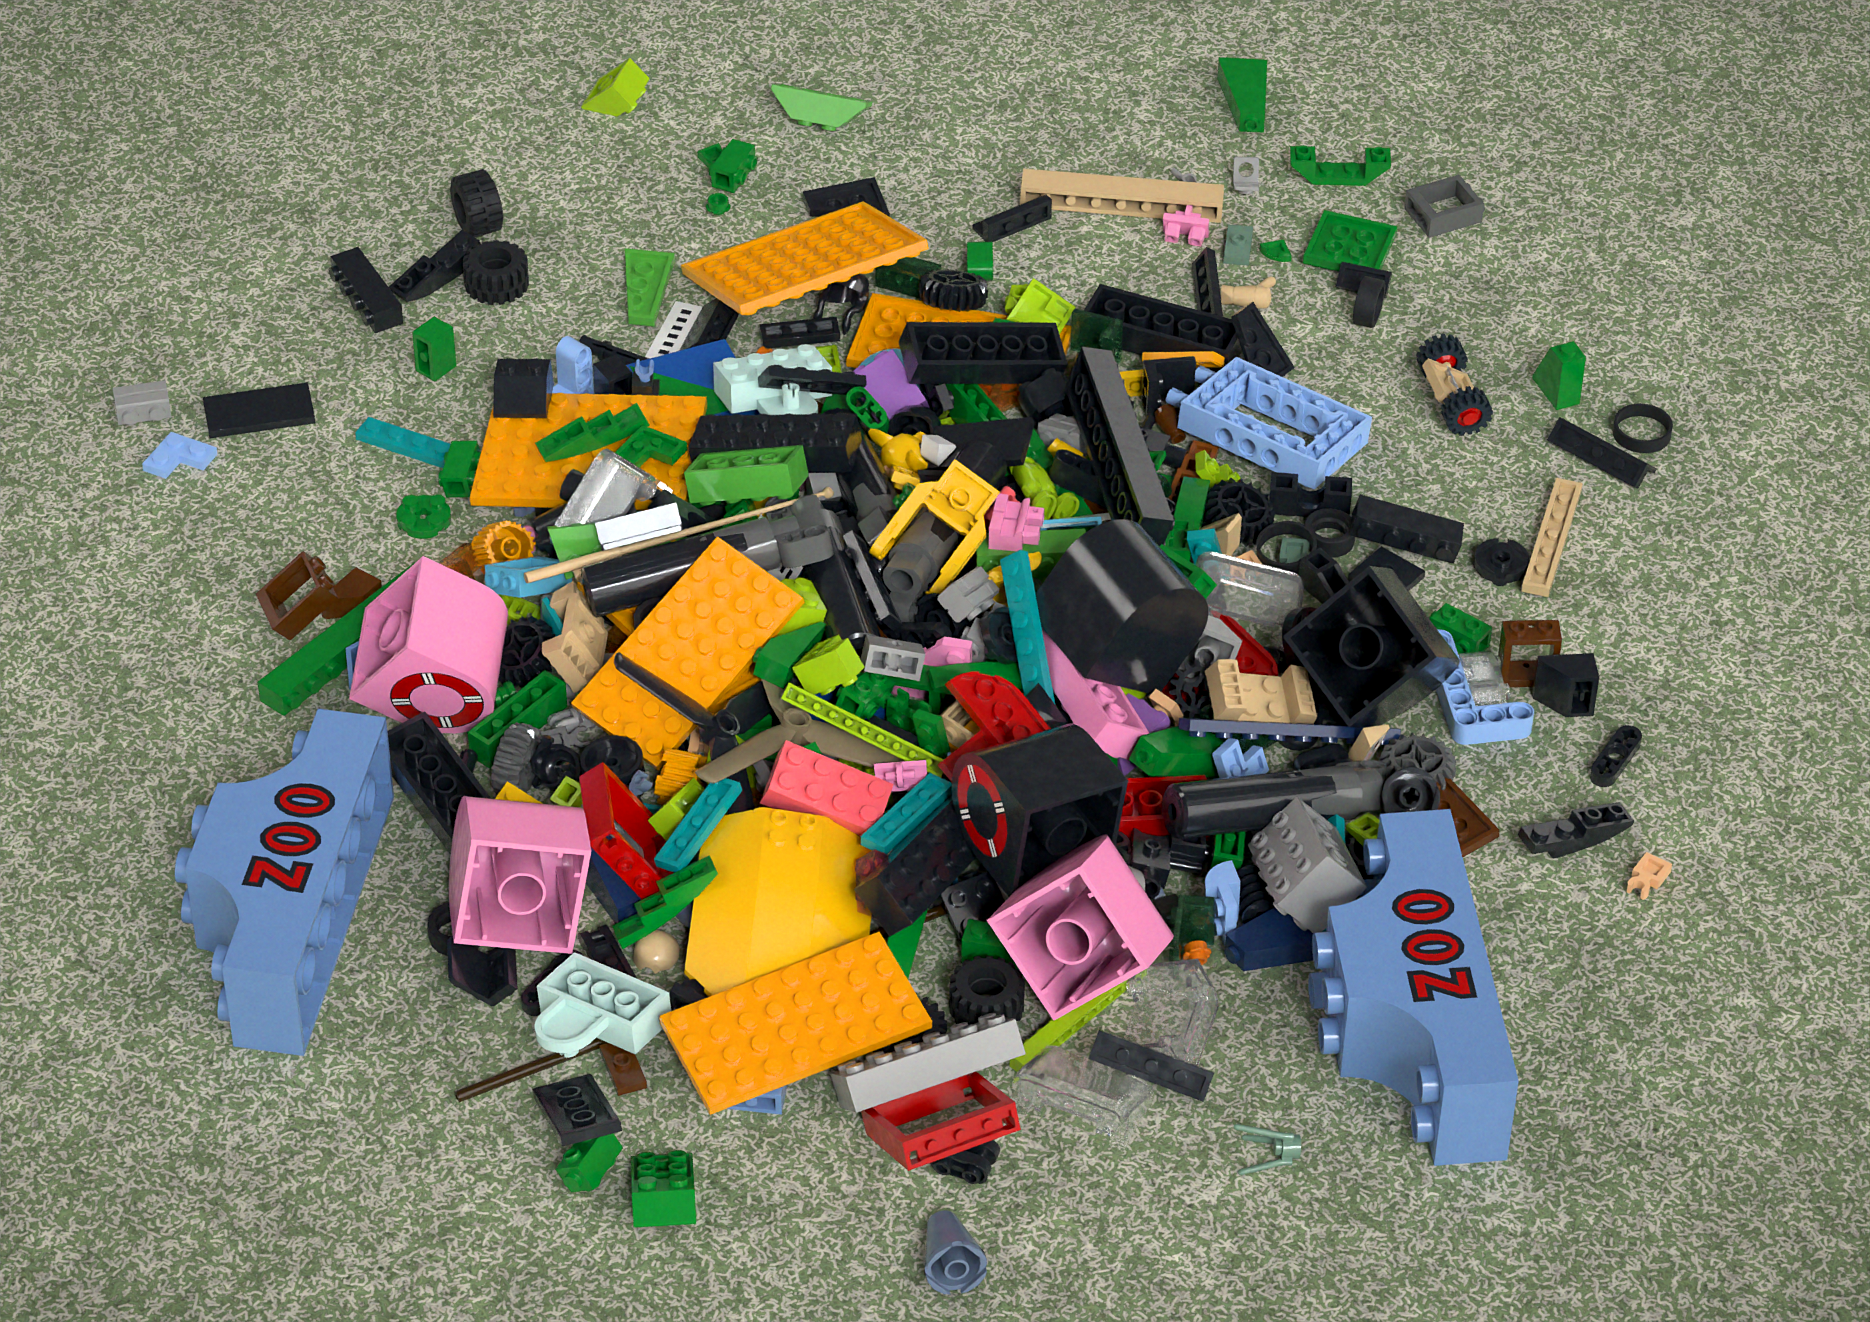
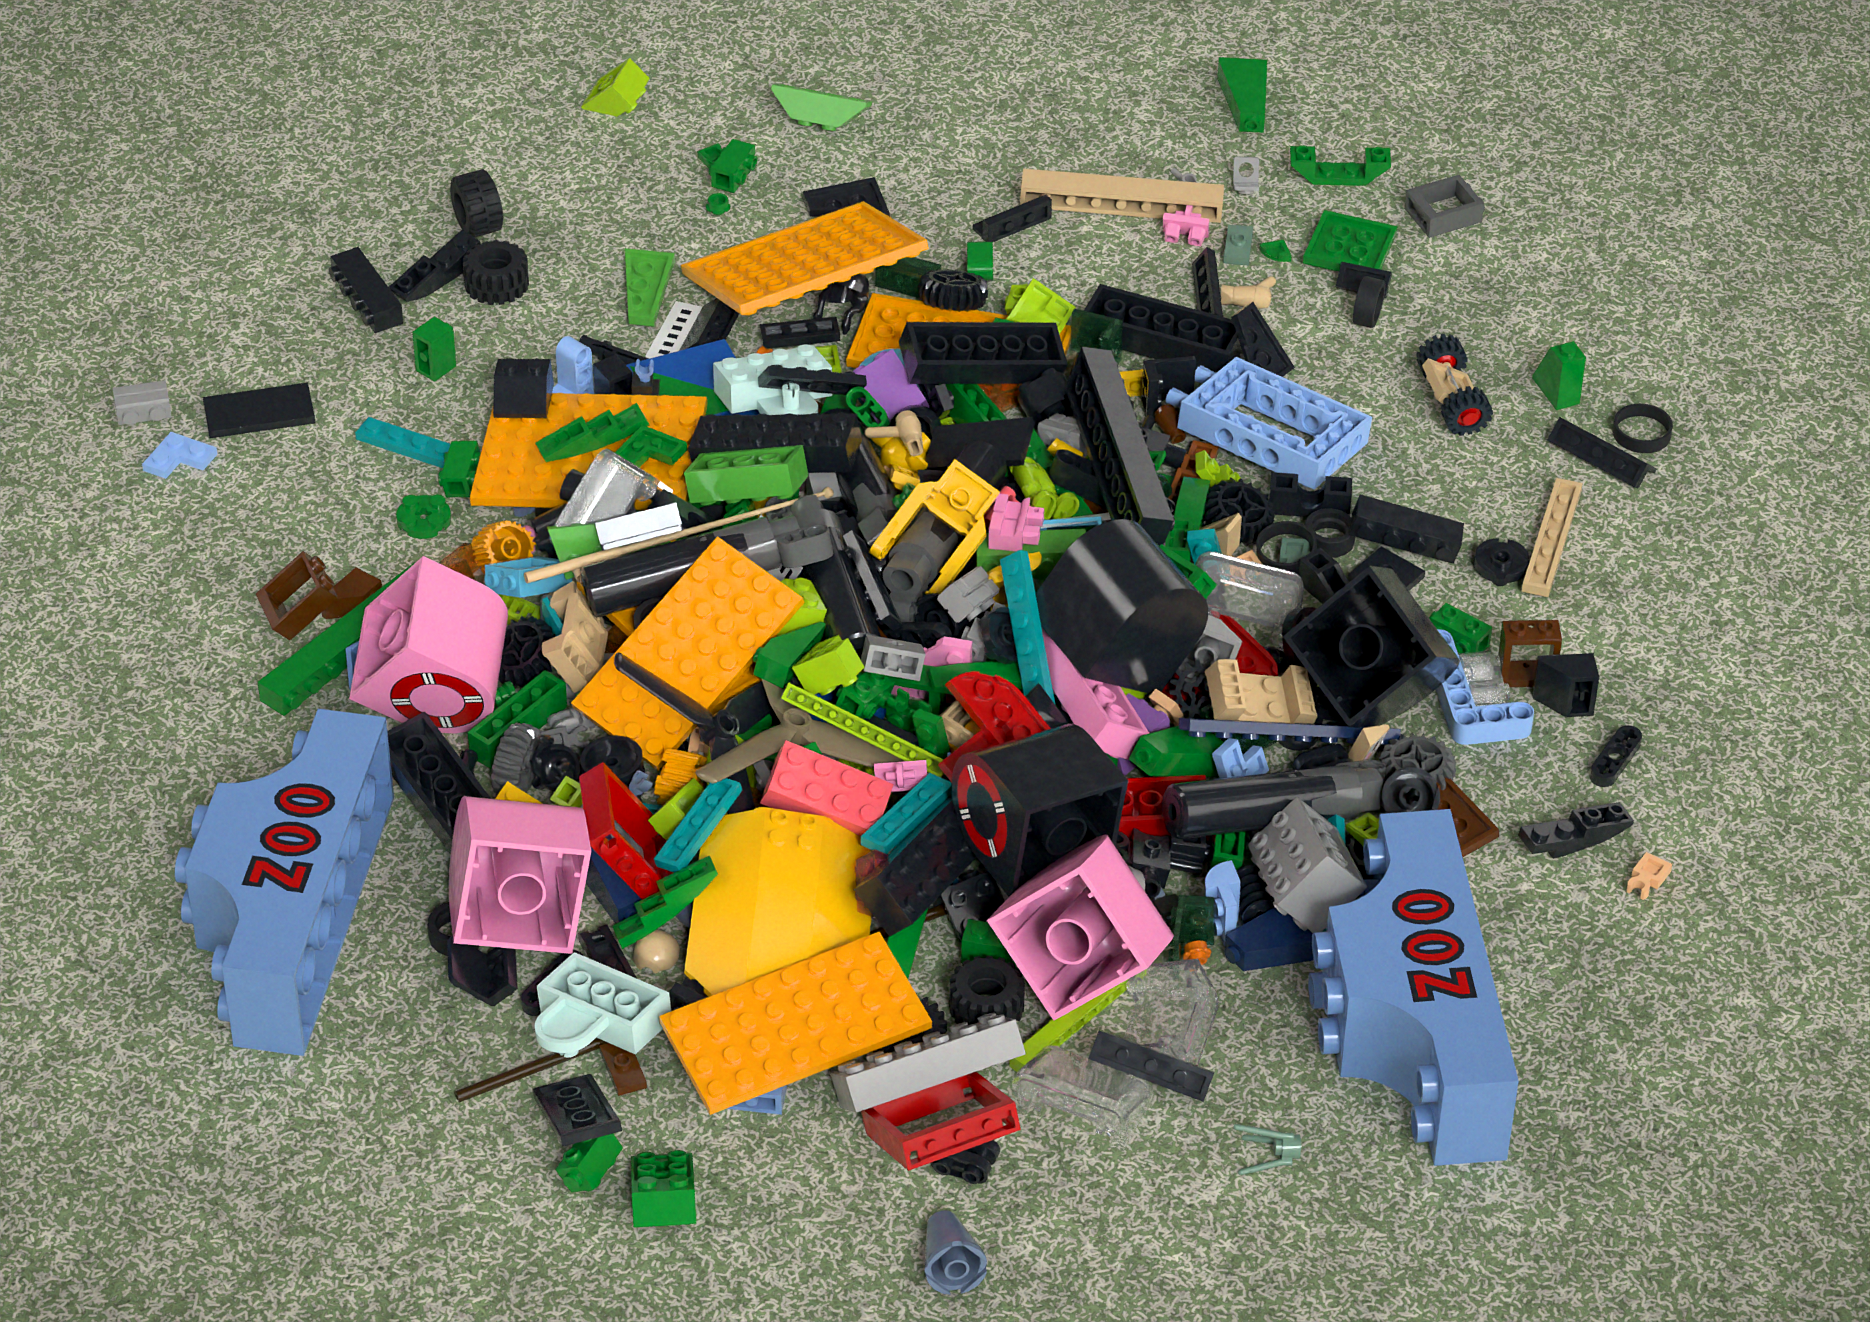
white slope [920,435,956,466] -> none
light orange tile [1142,351,1225,368] -> none
none -> tan piece [865,411,923,456]

